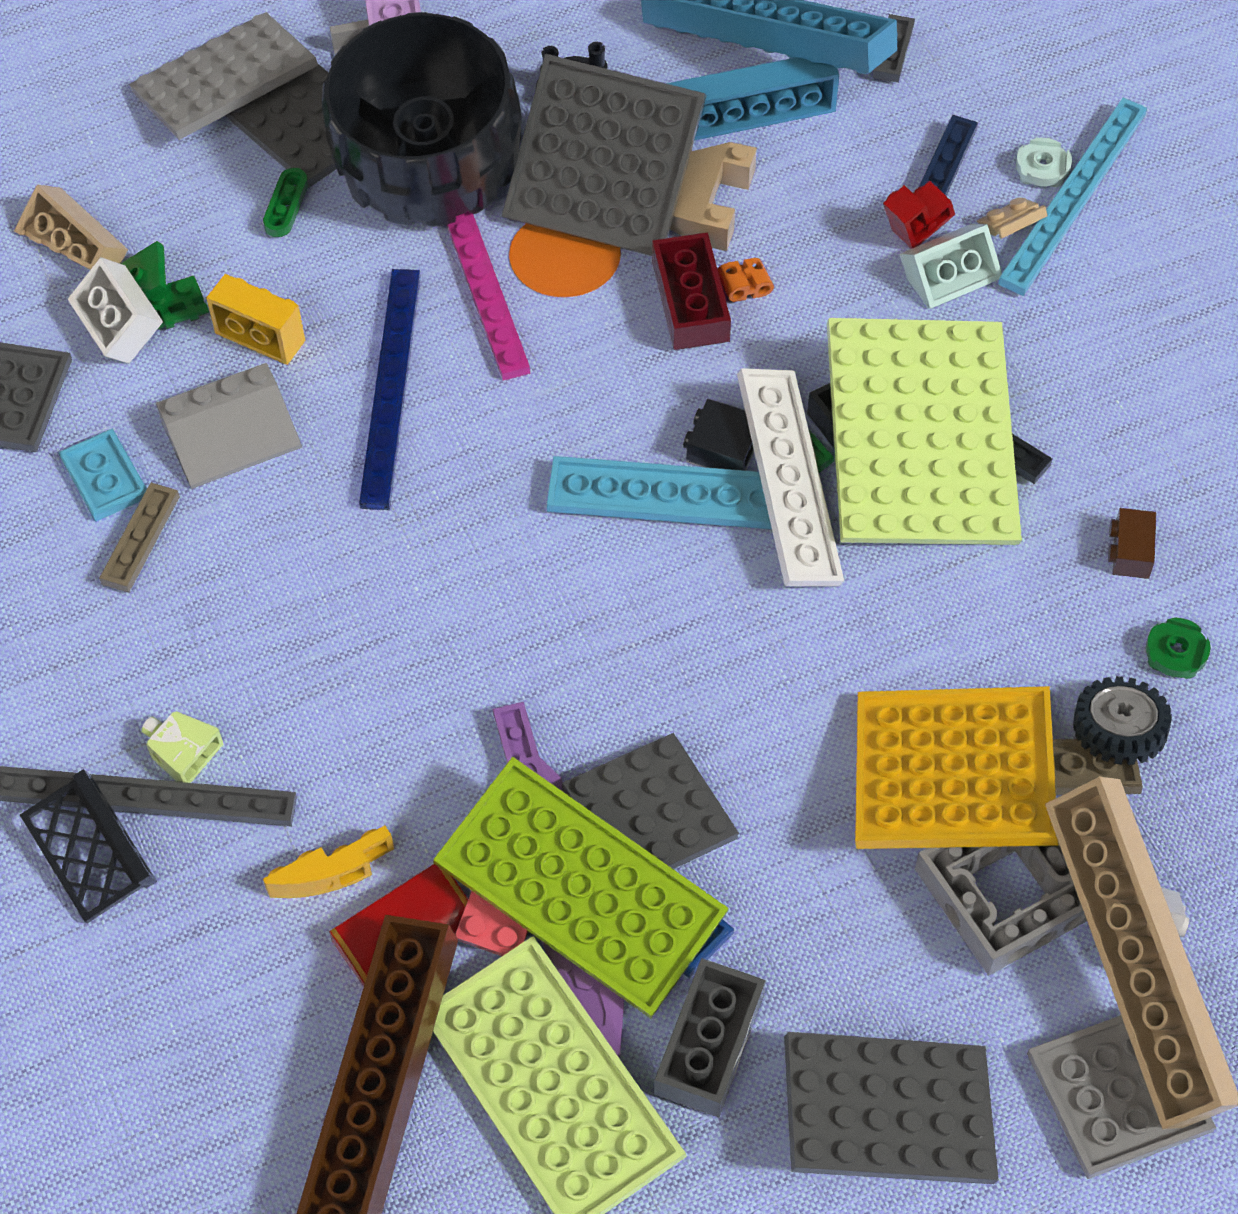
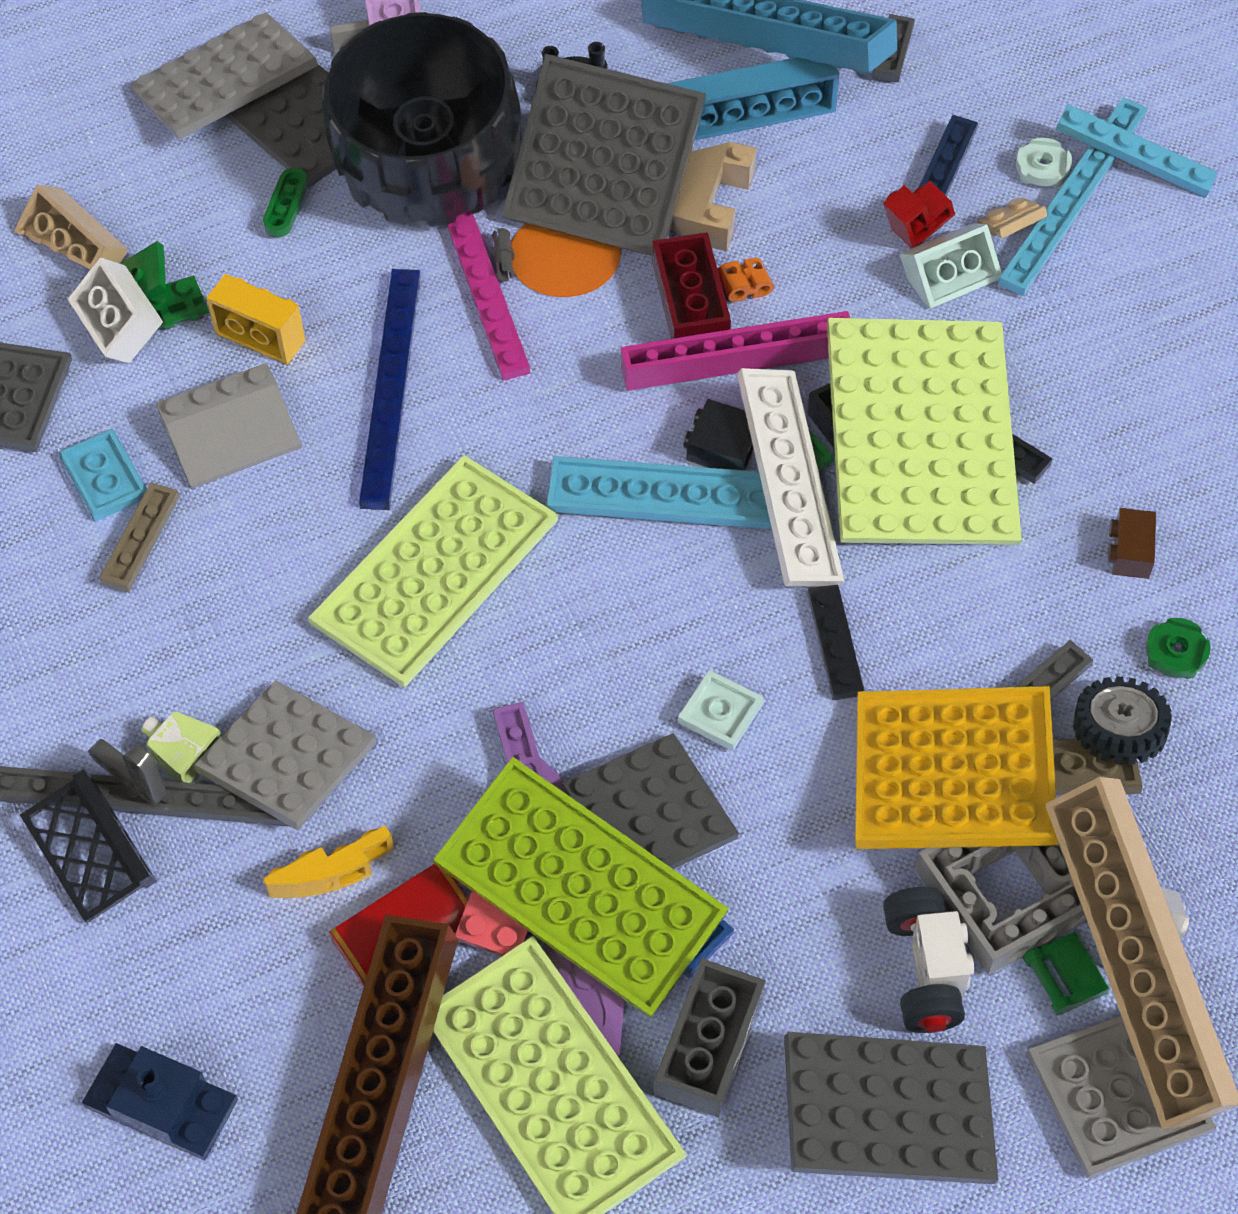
none -> dark blue brick [82,1043,238,1161]
none -> dark grey beam [88,739,167,806]
none -> light grey plate [195,680,376,831]
none -> yellowish green plate [308,455,558,688]
none -> dark grey pin [492,228,514,281]
none -> dark pink brick [621,311,850,391]
none -> light aqua plate [678,670,764,751]
none -> black plate [807,584,864,700]
none -> brick [883,887,974,1033]
none -> dark grey plate [1015,640,1093,701]
none -> green plate [1022,932,1109,1016]
none -> medium azure plate [1055,104,1218,198]

